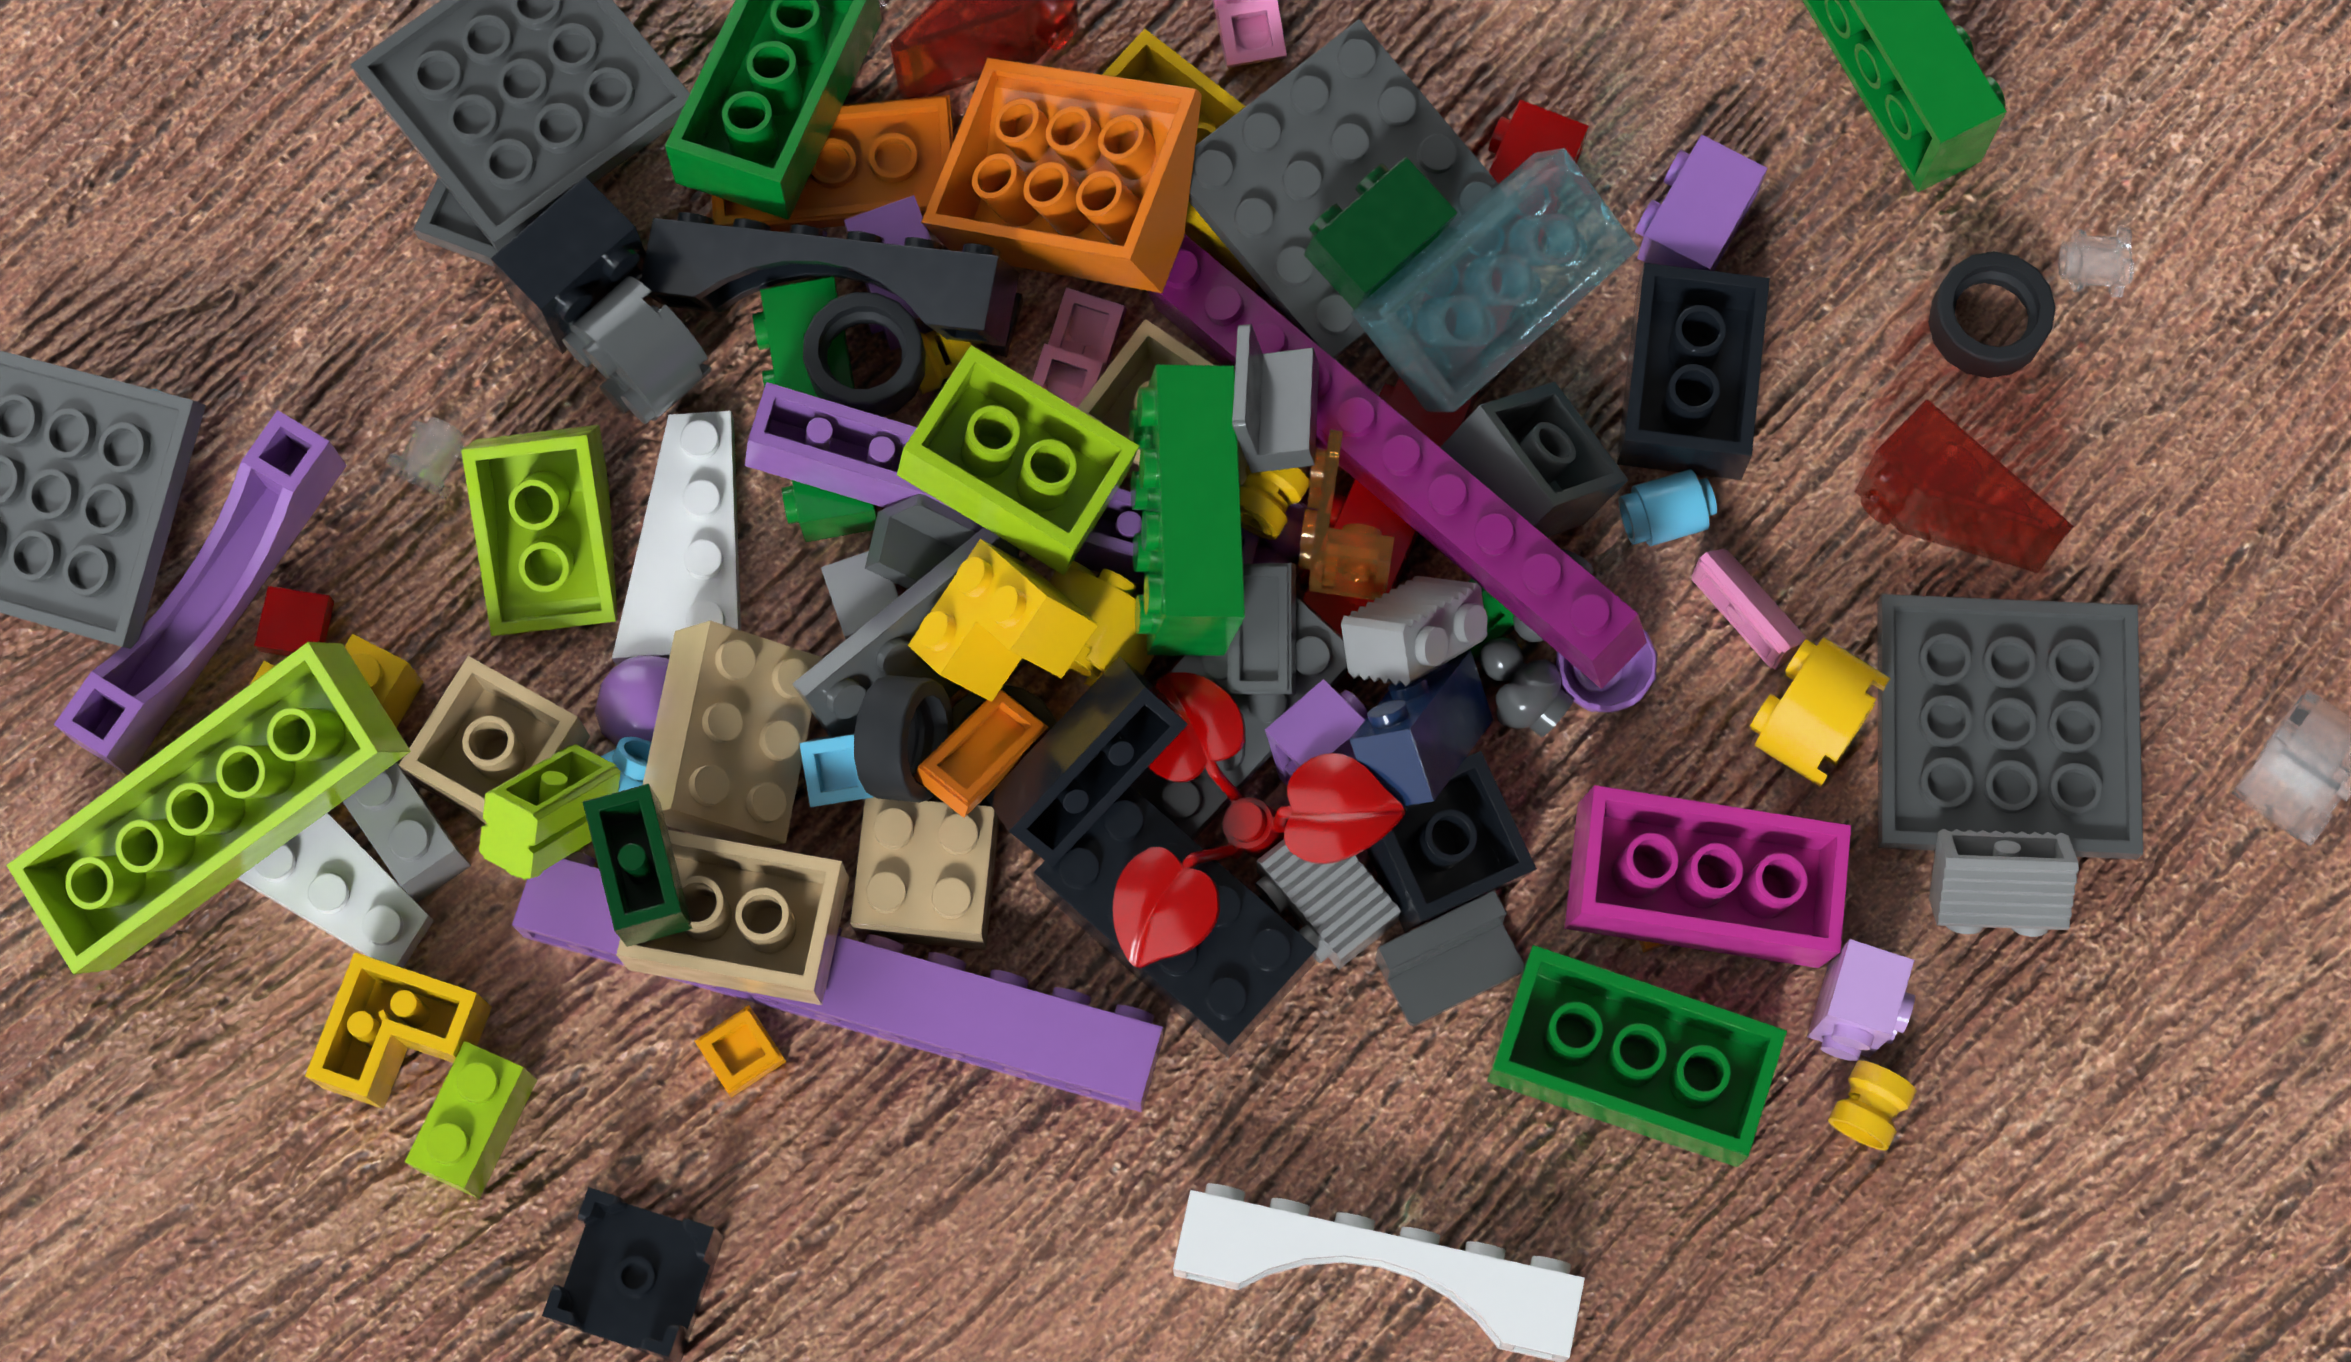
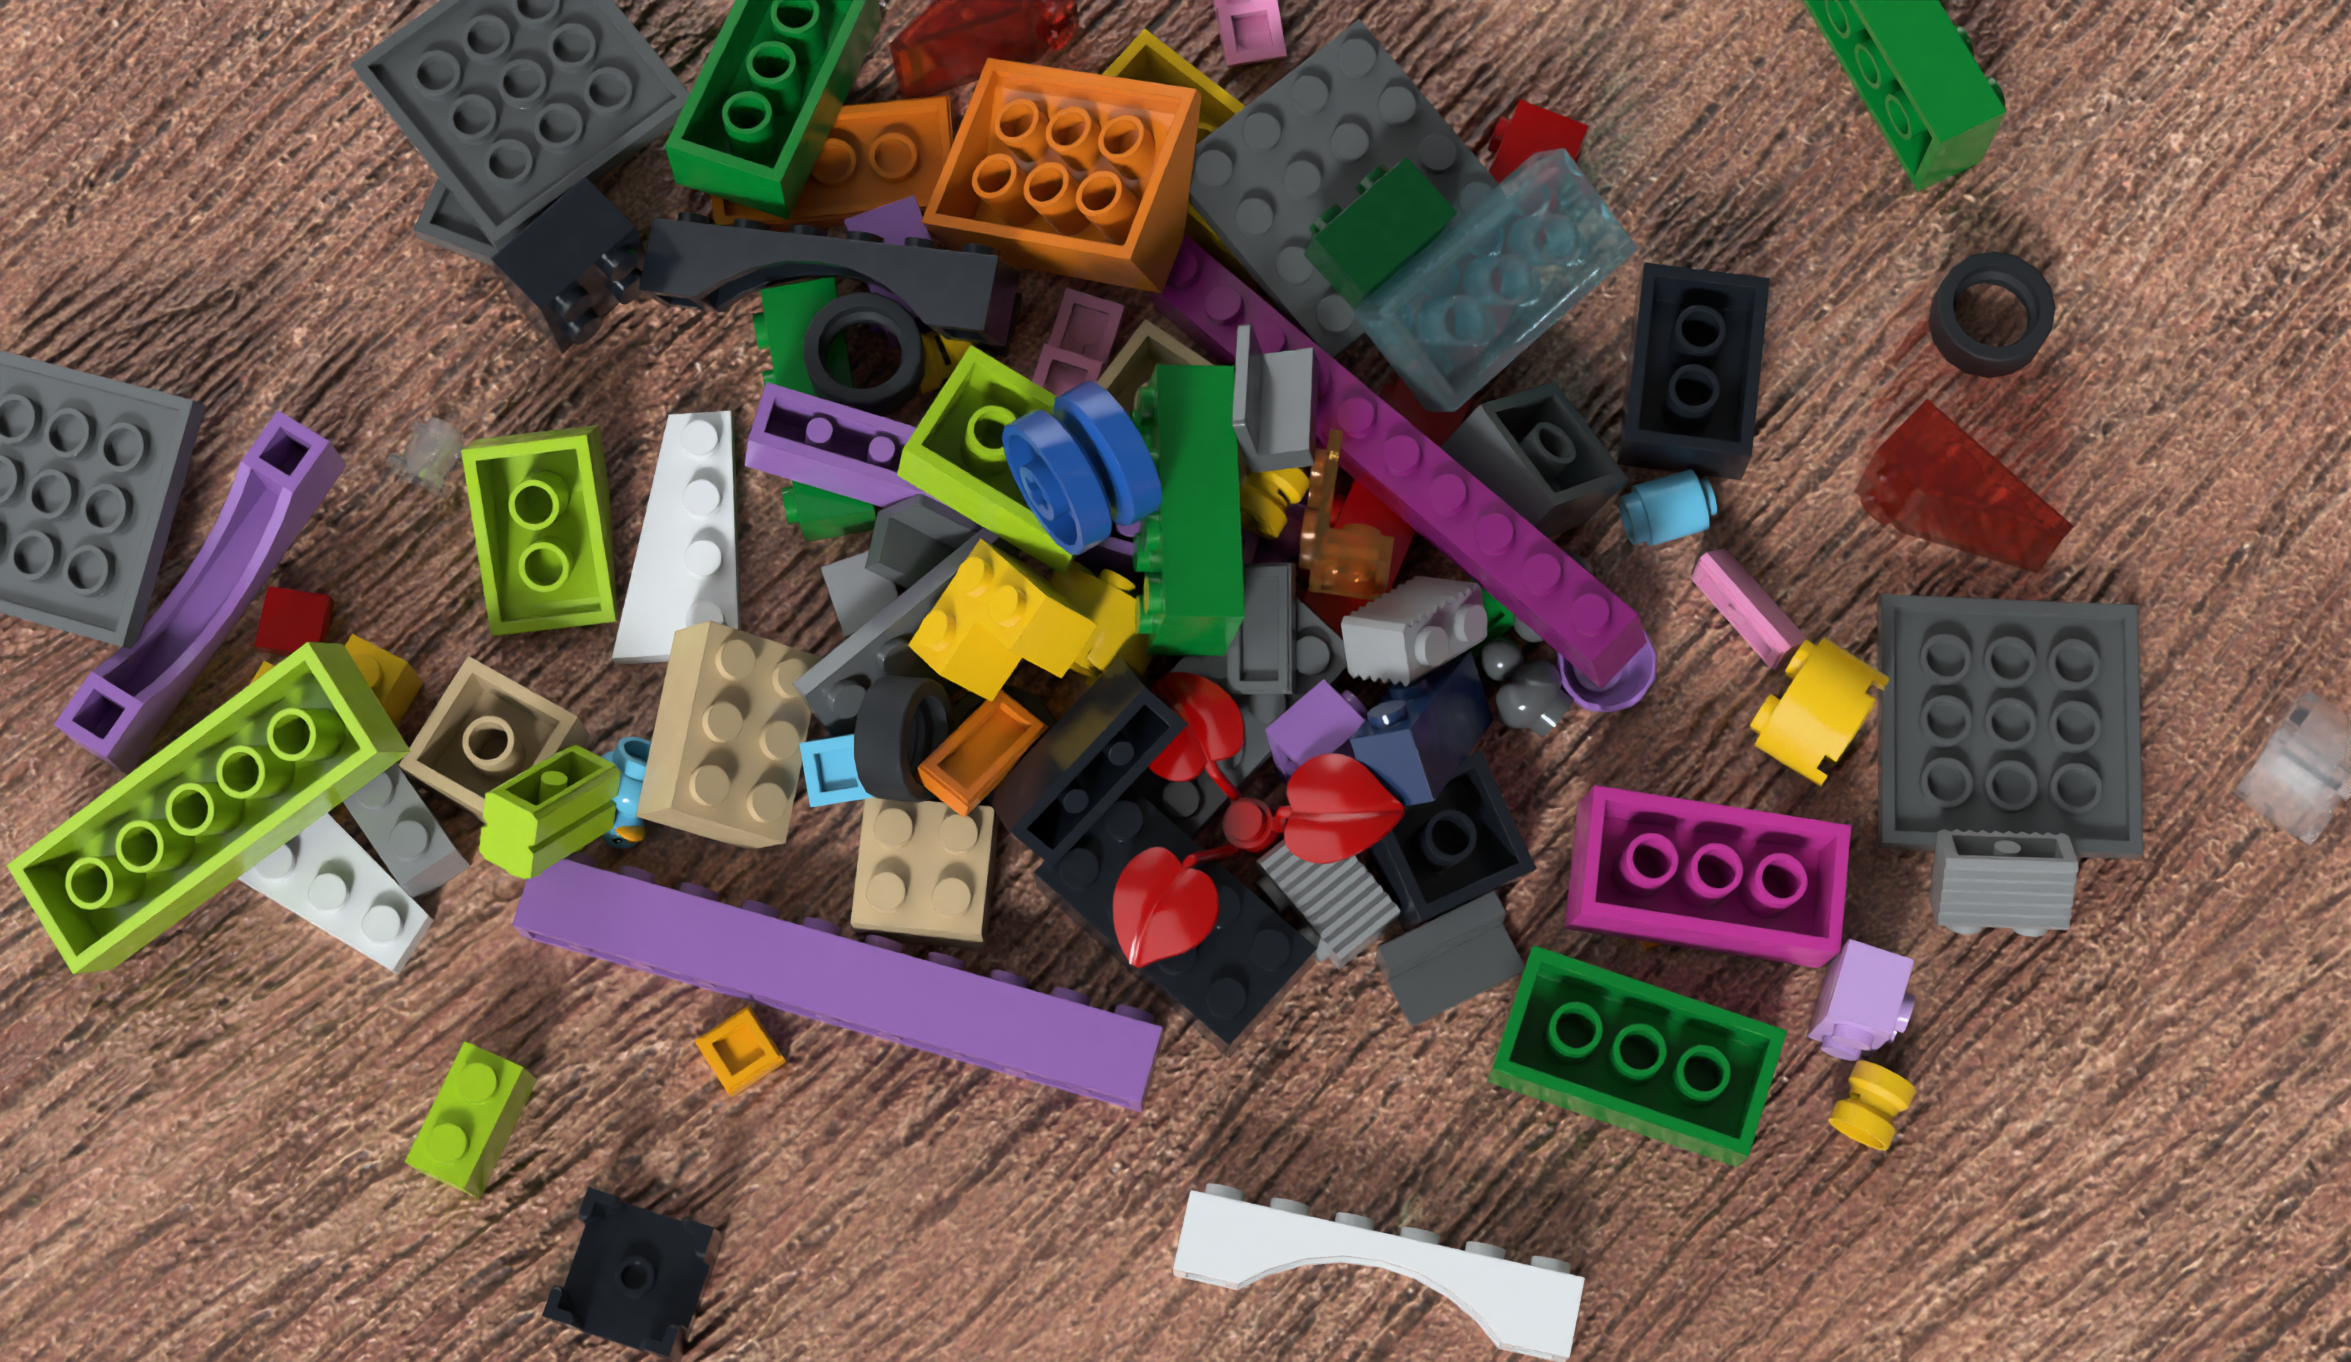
yellow brick [305,952,492,1109] -> none
dark grey brick [562,276,712,424] -> none
dark green brick [583,784,693,947] -> none
medium lavender hair [595,656,669,746] -> none
tan brick [616,830,849,1005] -> none
medium lavender brick [1635,134,1768,271] -> none
clear brick [2058,225,2134,298] -> none
none -> blue wheel [1002,381,1162,555]

